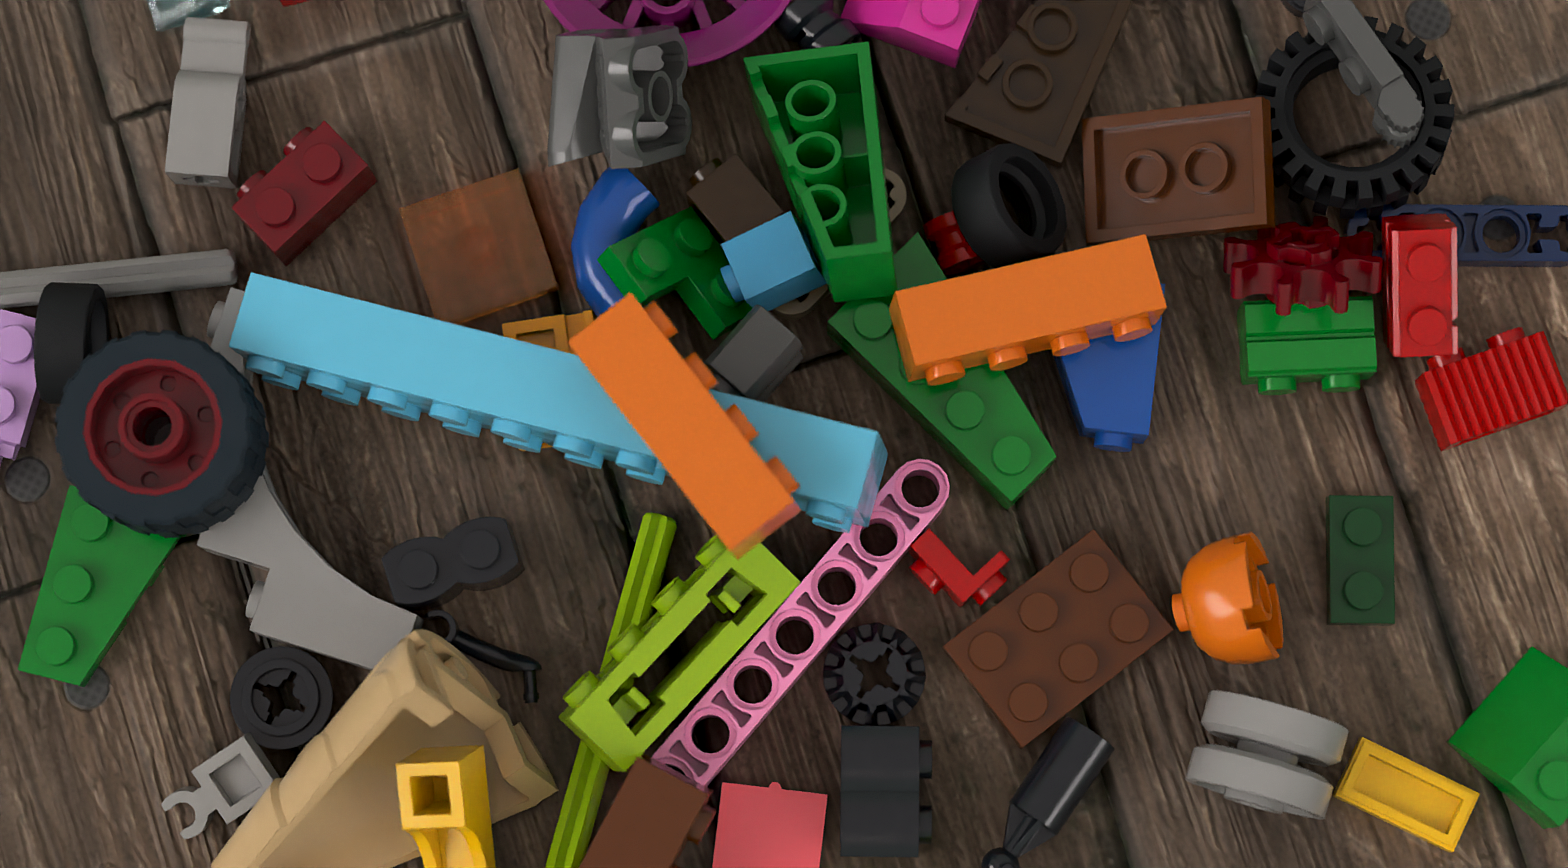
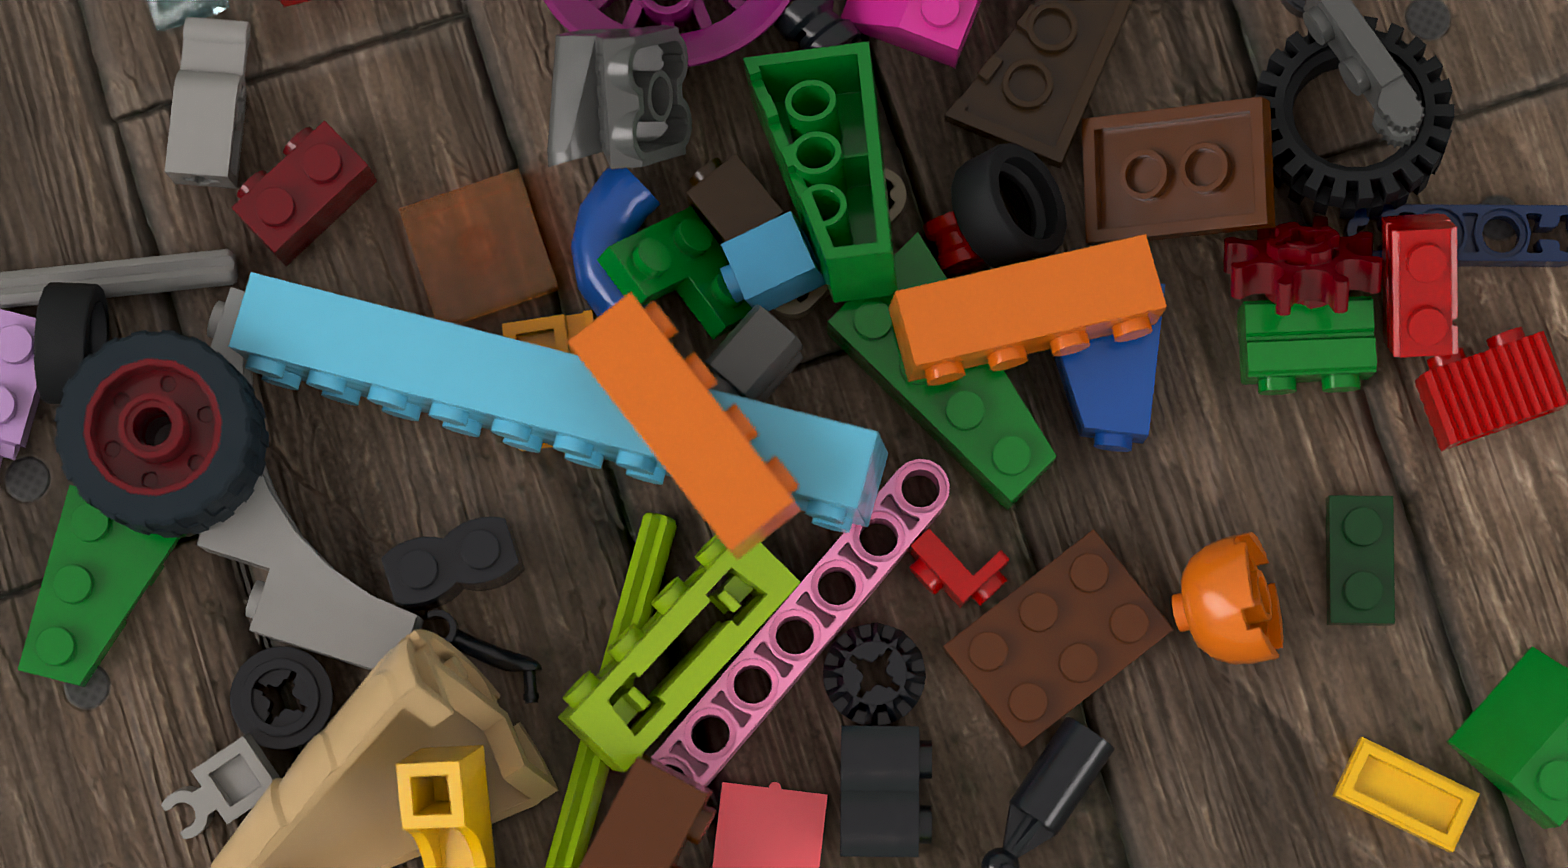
light grey wheel [1185,690,1349,820] -> none

